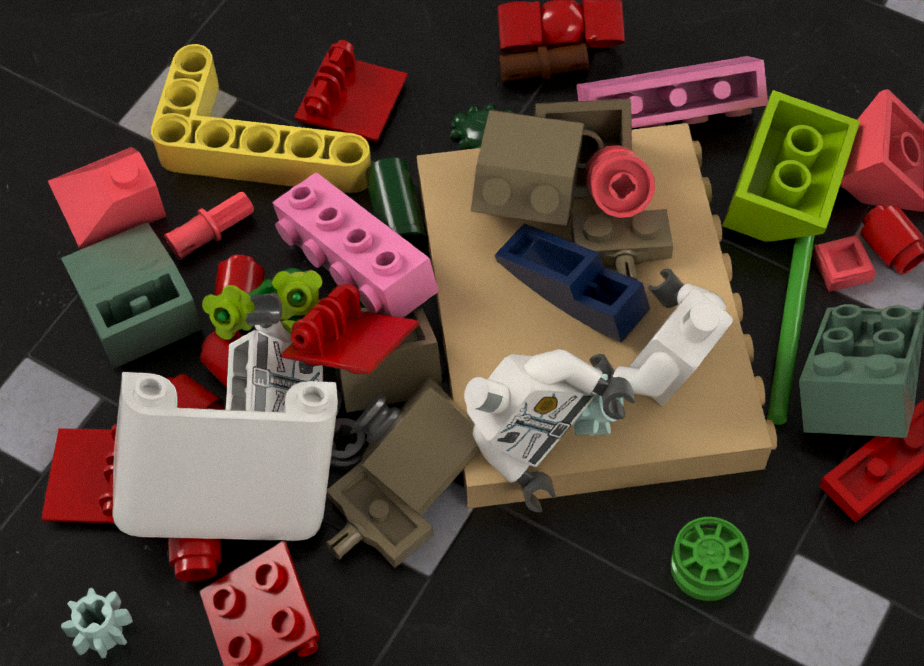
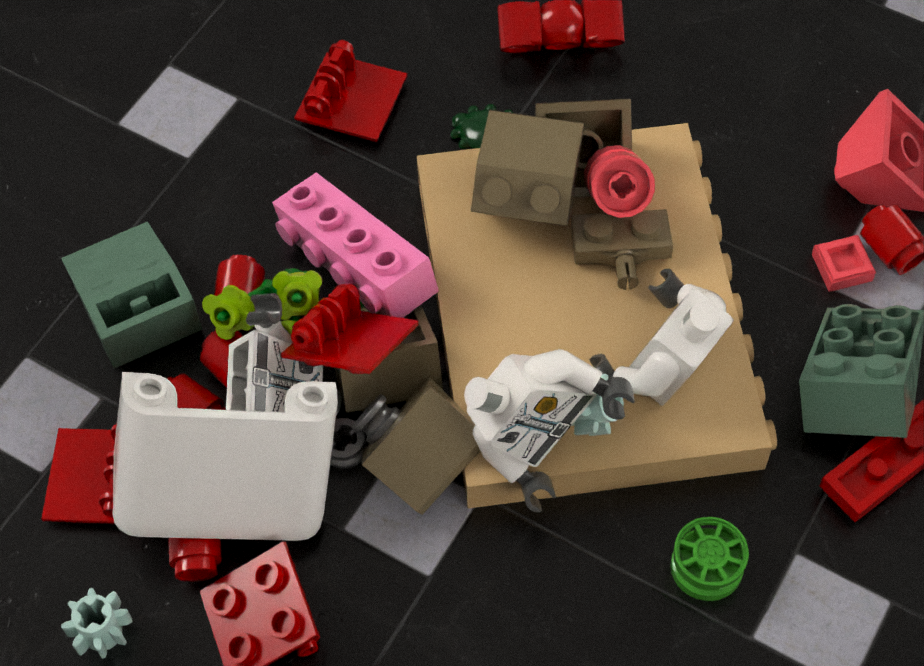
coral slope [48,147,166,250] -> none
light yellow beam [151,44,371,193] -> none
coral axle [164,192,254,260] -> none
dark tan plate [325,461,433,568] -> none
dark green pin [365,158,428,252] -> none
dark blue slope [495,223,650,342] -> none
reddish brown pin [499,42,589,84] -> none
bright pink brick [576,56,768,129] -> none
lime slope [722,90,860,242] -> none
bright green bar [767,235,815,425] -> none

